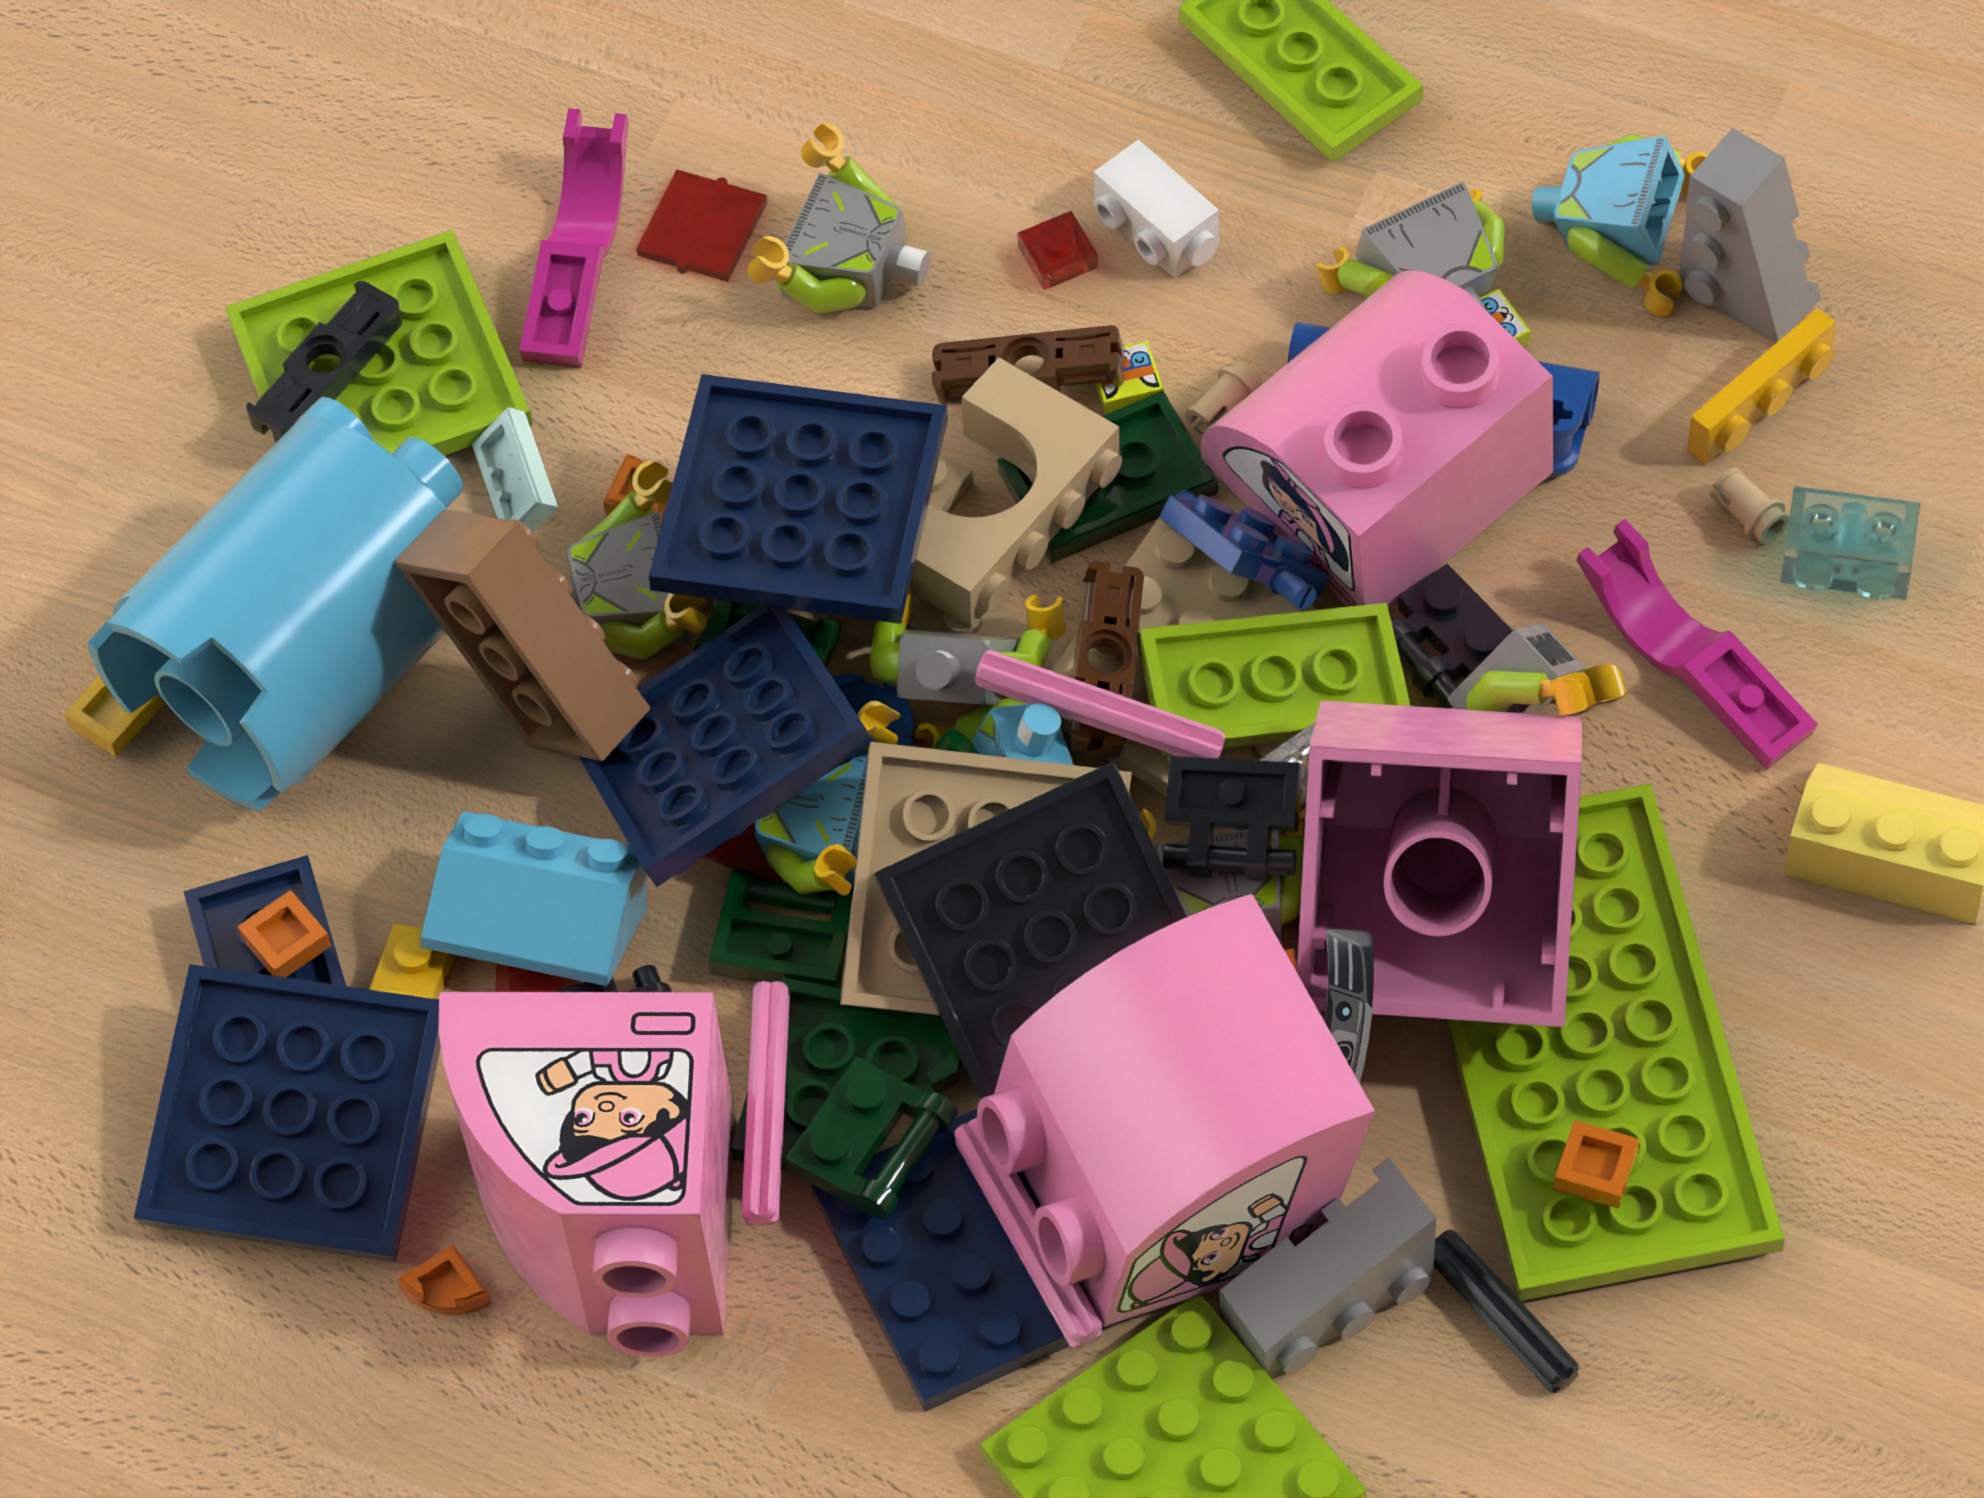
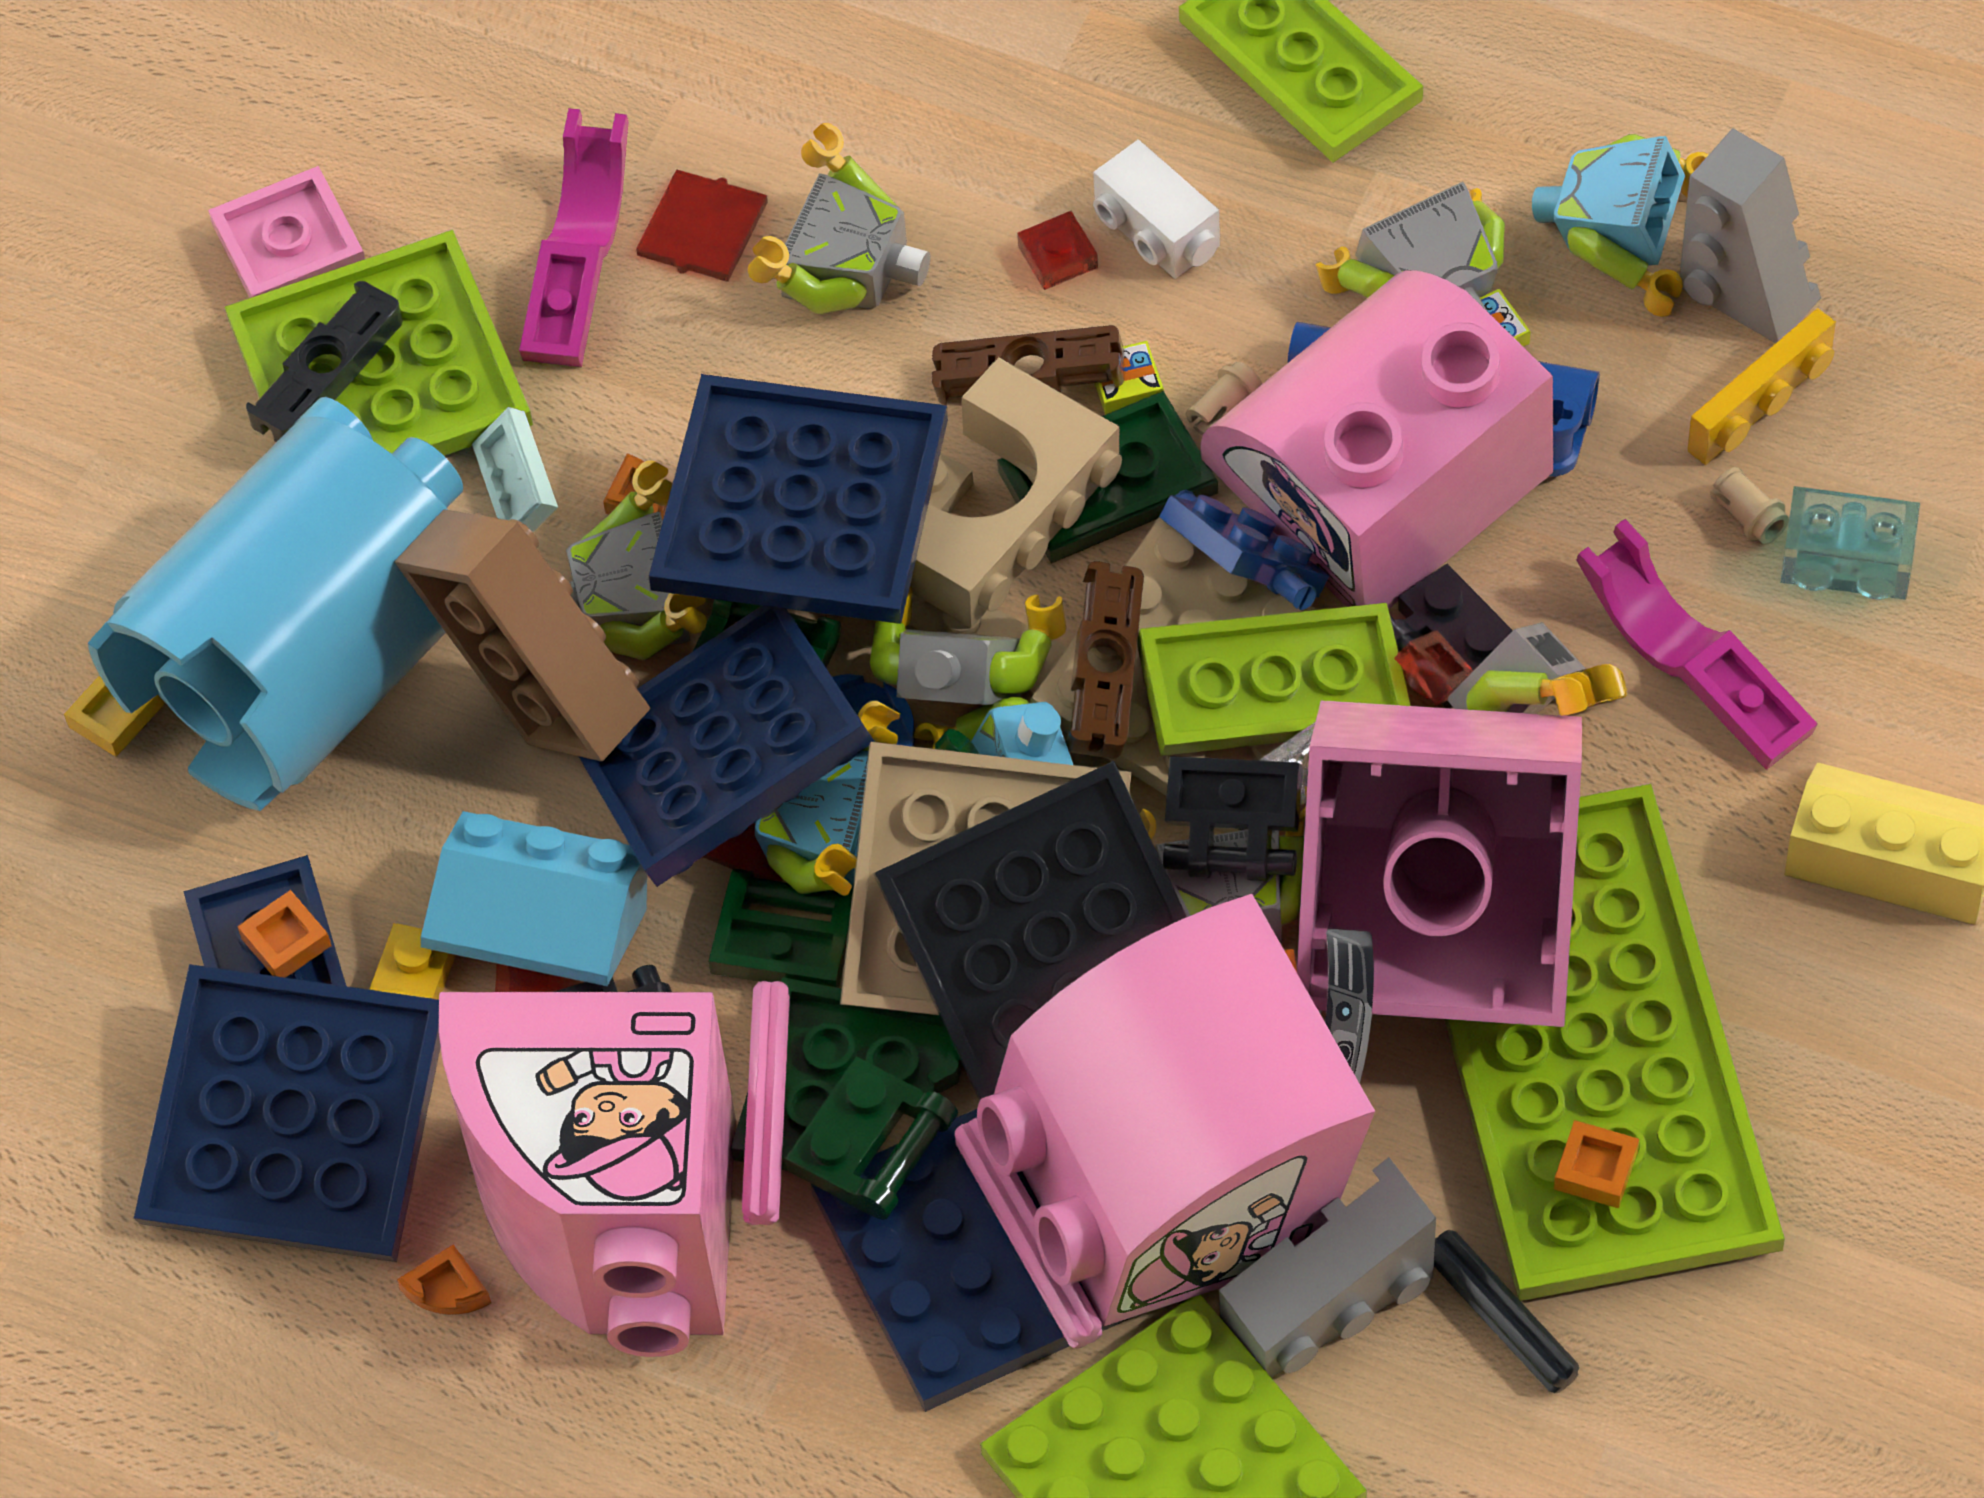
bright pink axle [975,650,1225,759] -> none
none -> bright pink plate [208,166,365,298]
none -> clear red plate [1394,630,1473,705]

